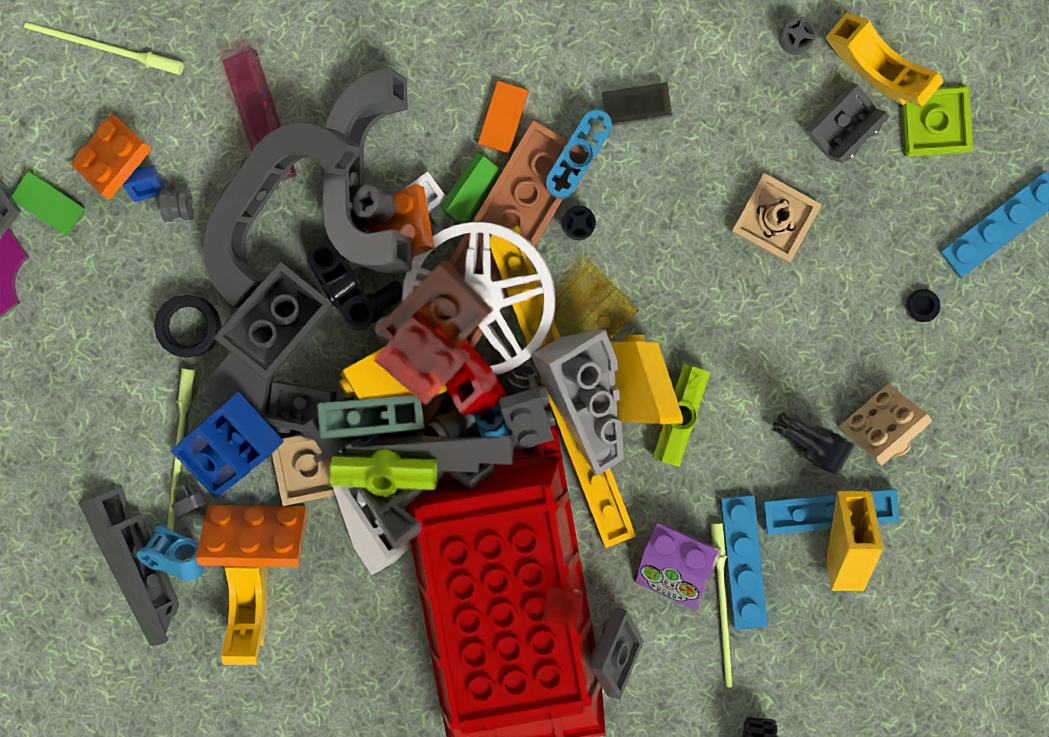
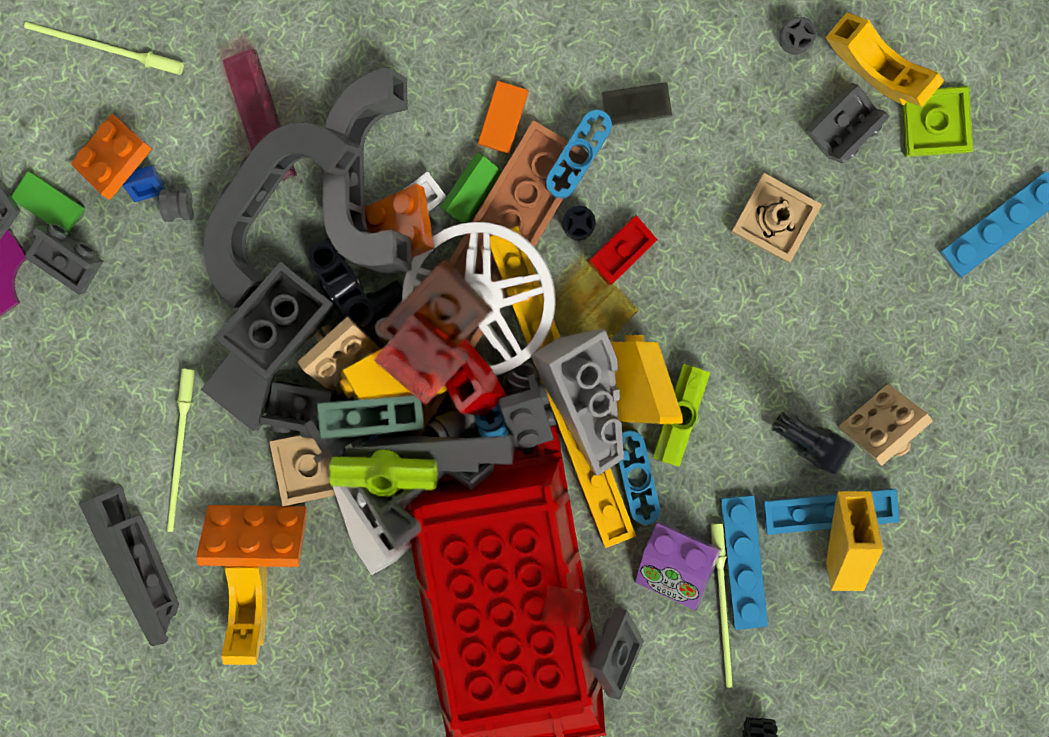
dark azure piece [136,526,205,581] -> none
black tyre [154,295,222,358] -> none
blue slope [170,392,284,498] -> none
dark grey tile [171,483,207,517] -> none
dark grey wheel [353,185,396,224] -> none
black tile [905,289,941,322] -> none
none -> dark grey bracket [25,223,103,295]
none -> tan plate [298,317,382,397]
none -> red plate [587,215,658,285]
none -> dark azure beam [618,430,660,525]

